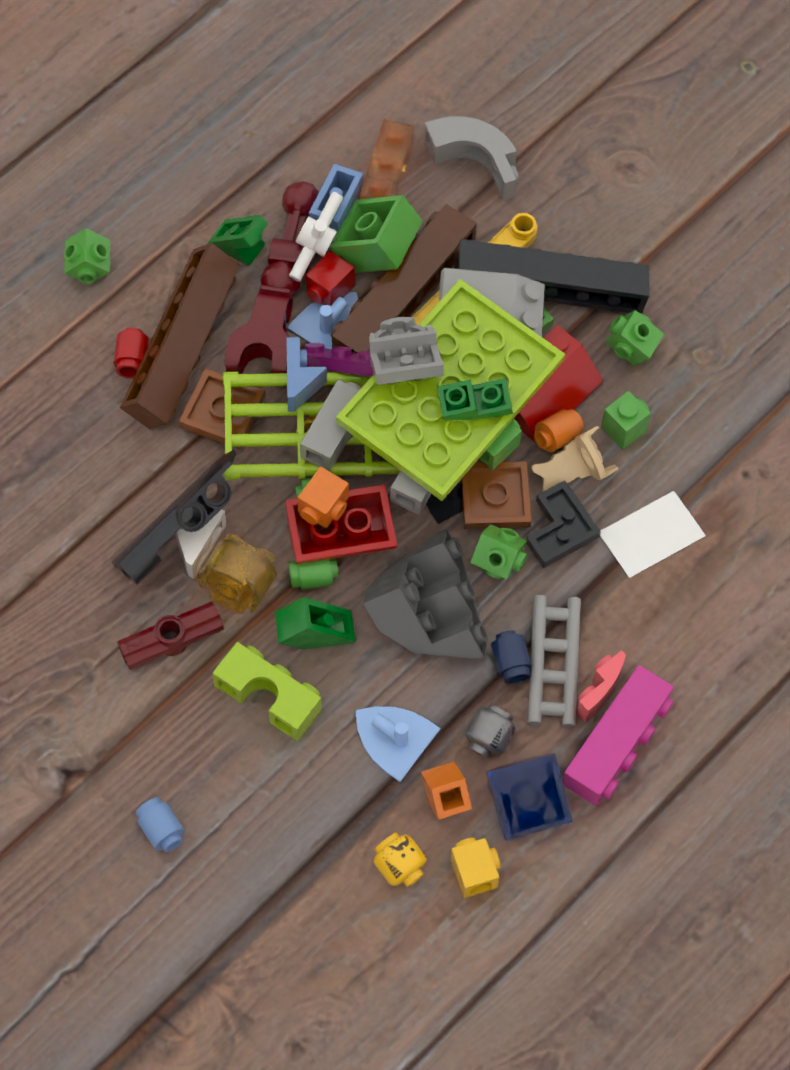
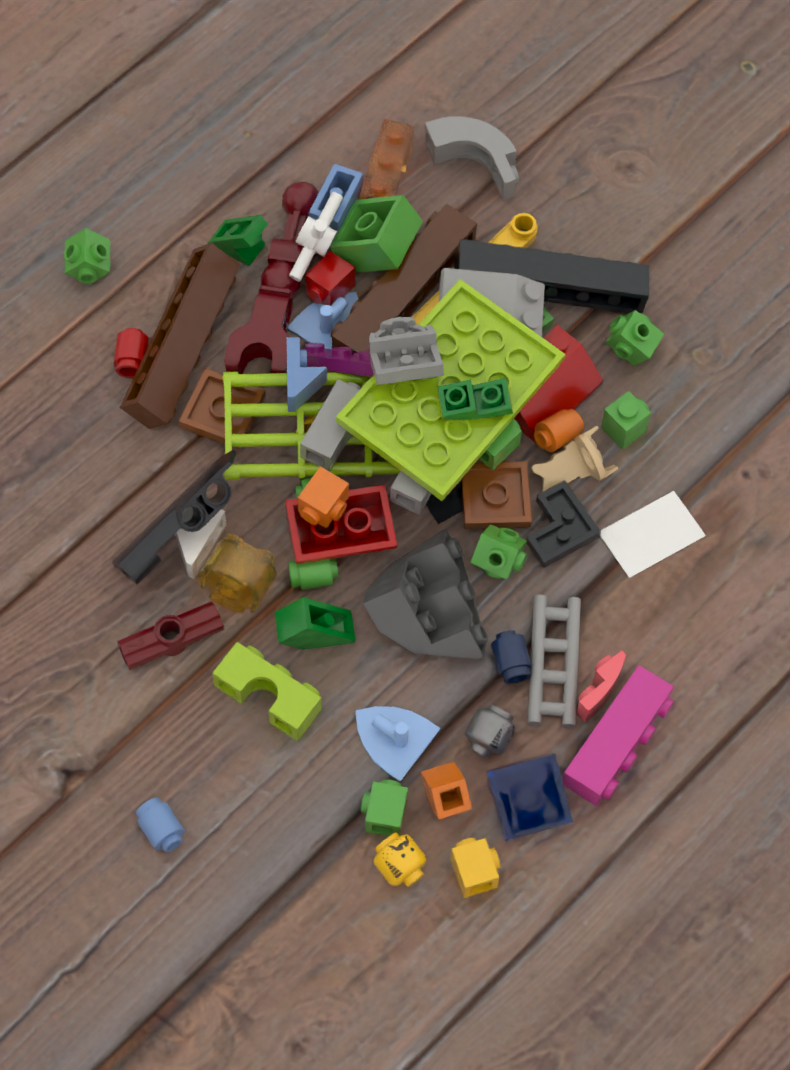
none -> bright green brick [361,780,408,837]

